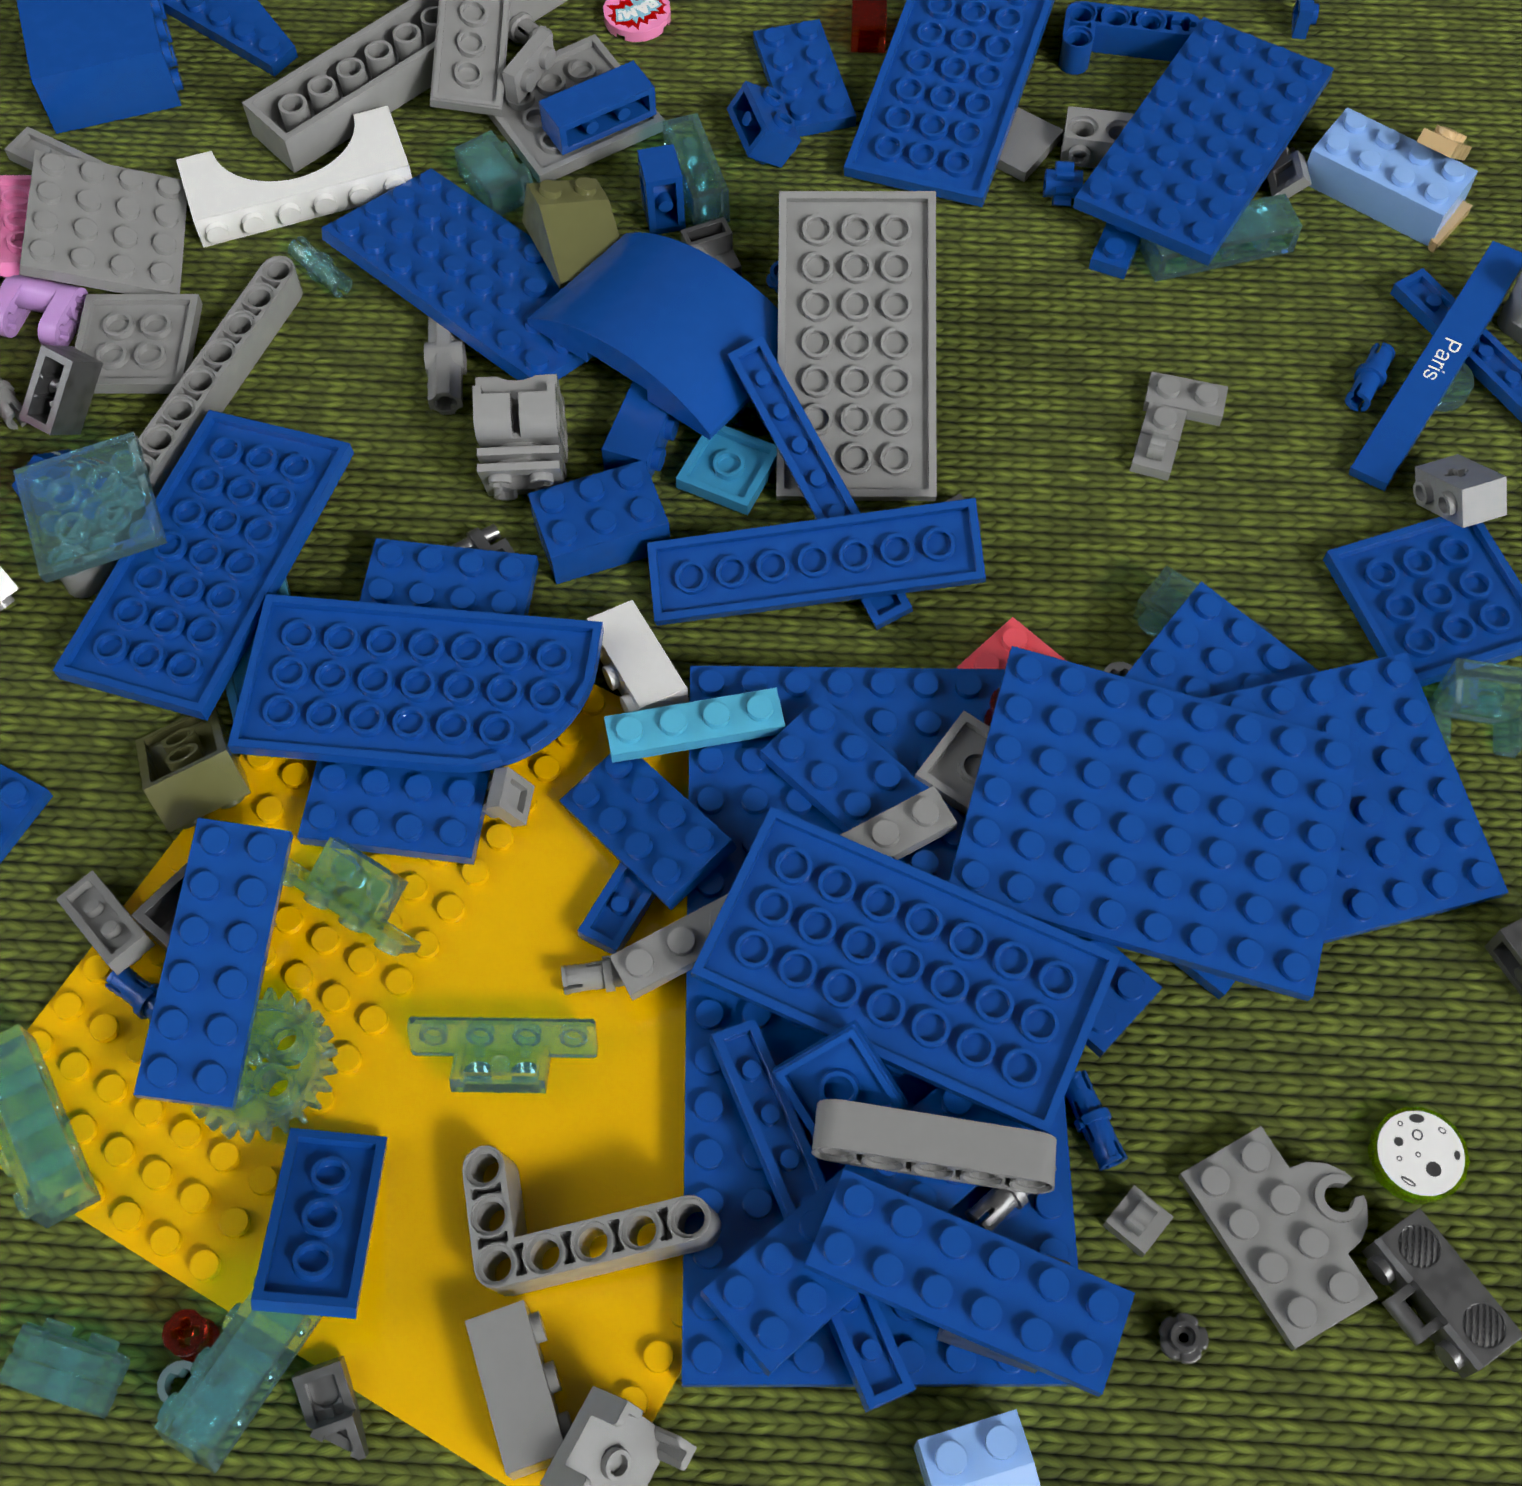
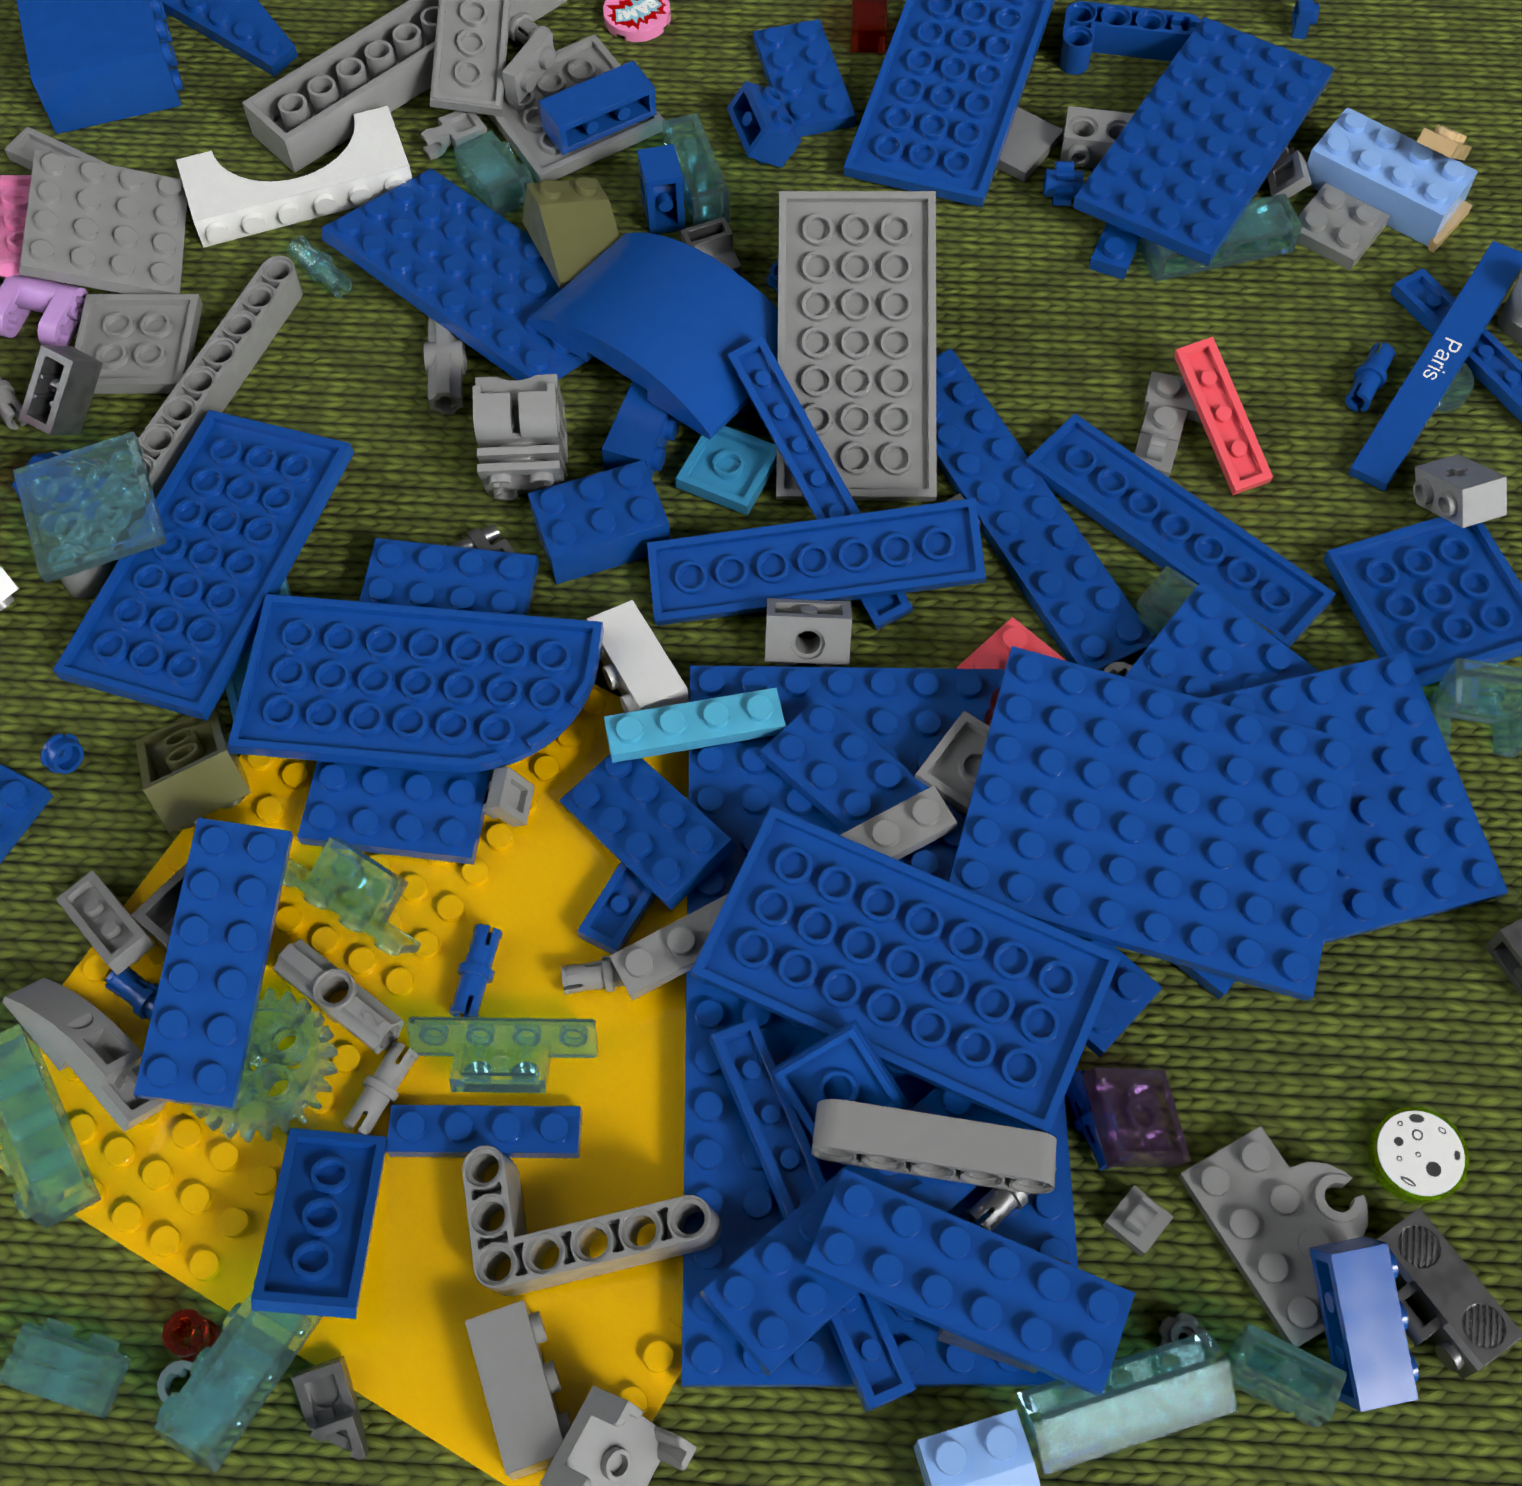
none -> light grey slope [2,978,166,1132]
none -> blue plate [40,733,84,774]
none -> light grey piece [273,939,405,1055]
none -> light grey pin [341,1041,419,1135]
none -> blue plate [386,1105,582,1158]
none -> light grey plate [421,111,488,160]
none -> blue pin [448,924,503,1021]
none -> light grey brick [765,598,852,667]
none -> blue plate [936,349,1155,671]
none -> clear light blue brick [1017,1331,1238,1475]
none -> blue plate [1025,414,1336,648]
none -> clear purple plate [1082,1067,1191,1167]
none -> coral plate [1173,337,1273,495]
none -> clear light blue brick [1220,1323,1347,1428]
none -> light grey plate [1286,183,1390,271]
none -> brick [1309,1236,1419,1412]

